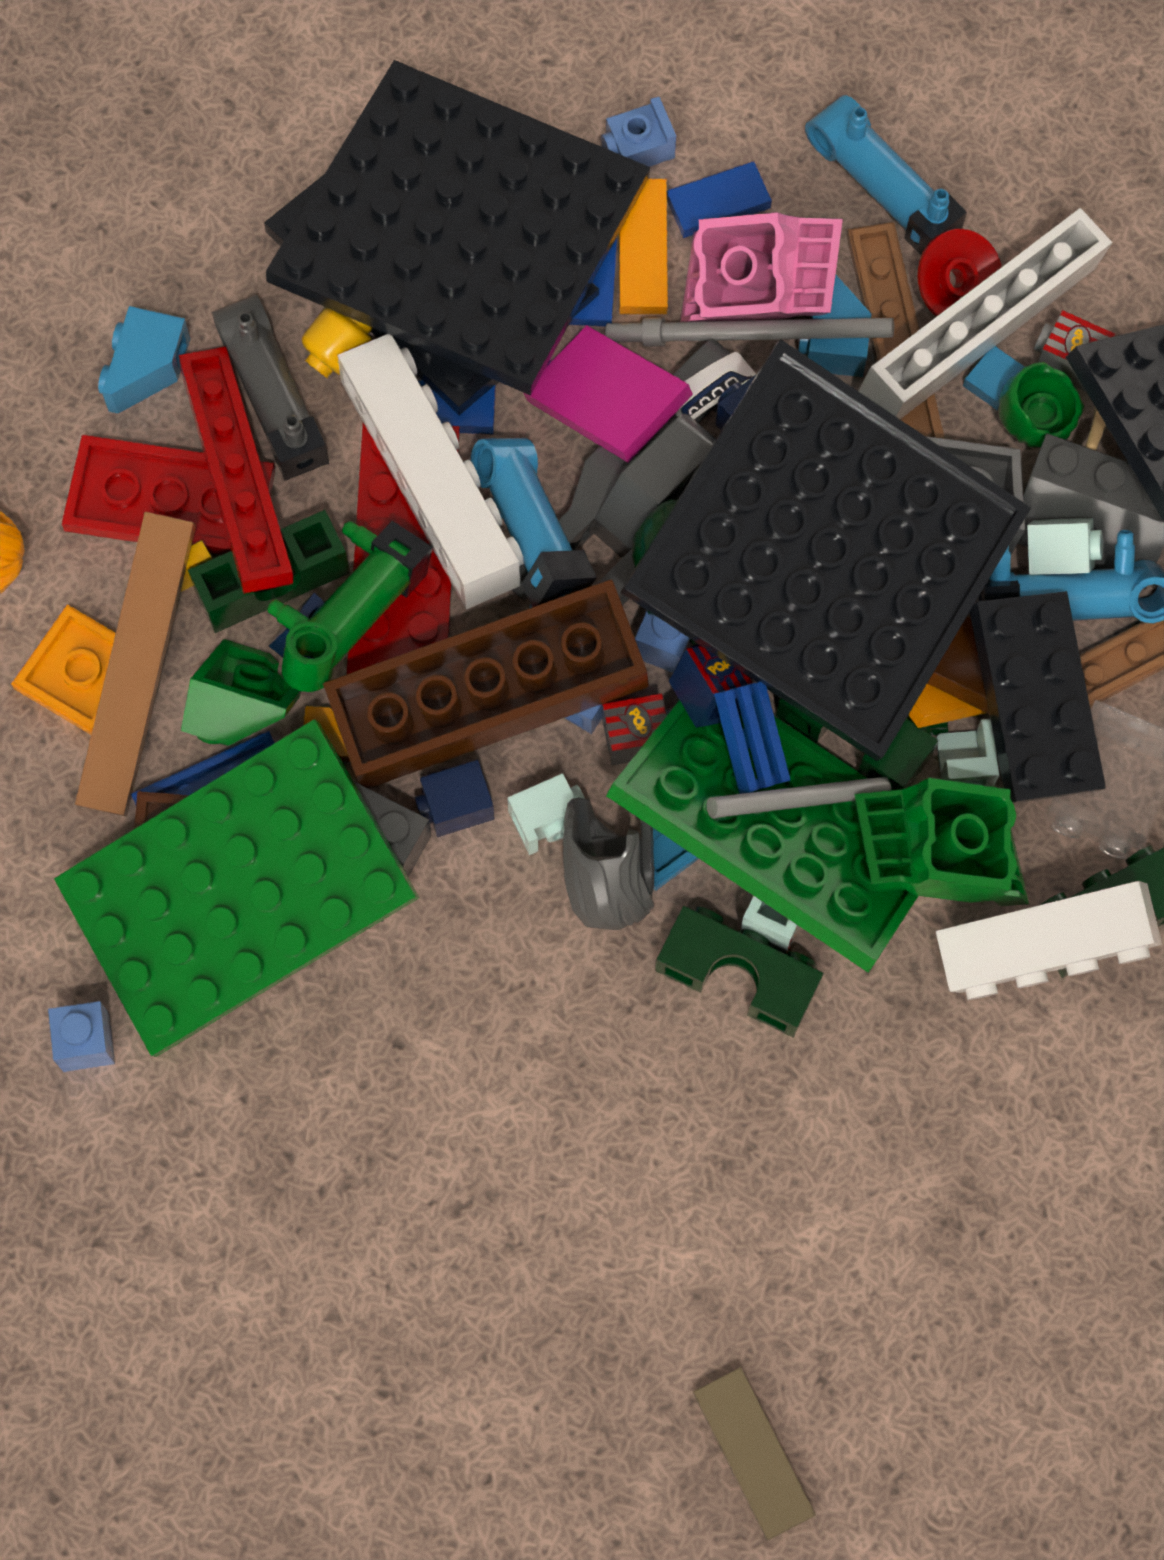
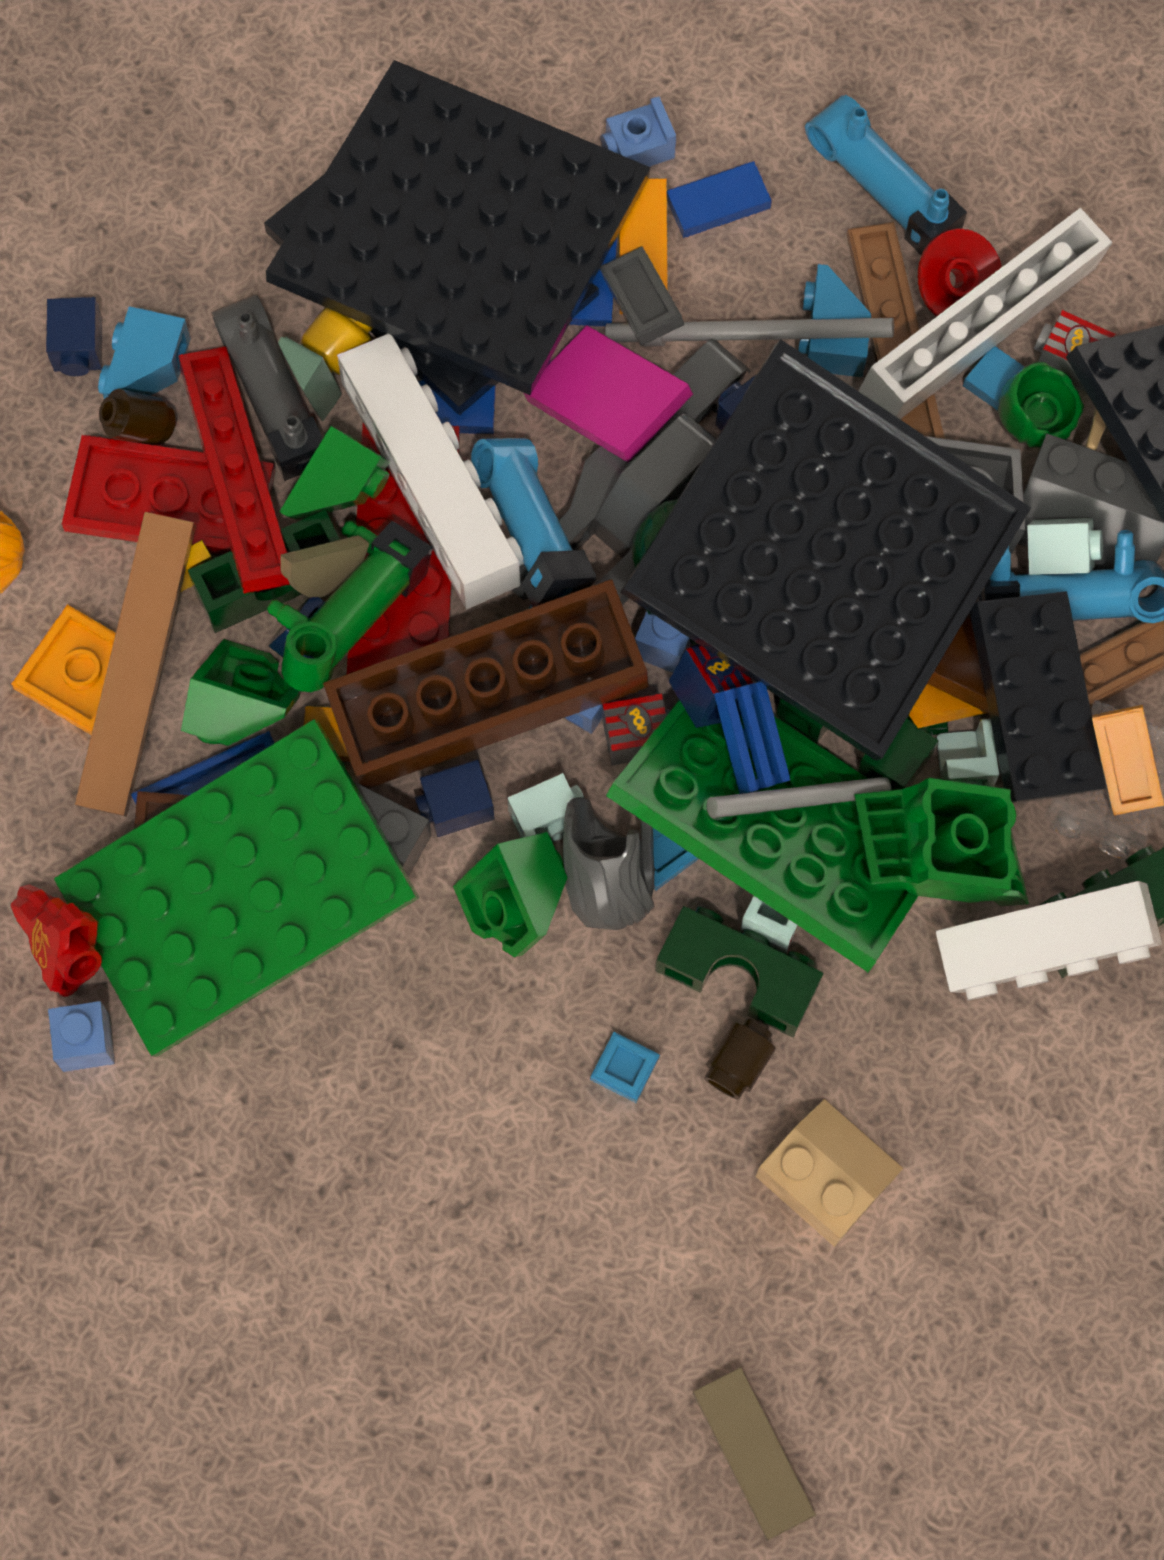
sticker [675,352,757,419] -> none
bright pink slope [680,213,843,322] -> none
none -> red rock [10,884,102,997]
none -> dark blue brick [46,297,102,376]
none -> dark brown brick [99,389,175,445]
none -> sand green slope [278,337,342,421]
none -> green slope [279,426,390,520]
none -> dark tan tile [281,535,370,598]
none -> green slope [453,832,568,957]
none -> dark azure tile [590,1032,660,1103]
none -> dark grey tile [600,246,684,346]
none -> dark brown brick [704,1019,776,1100]
none -> tan slope [756,1099,904,1247]
none -> light orange tile [1092,705,1164,816]

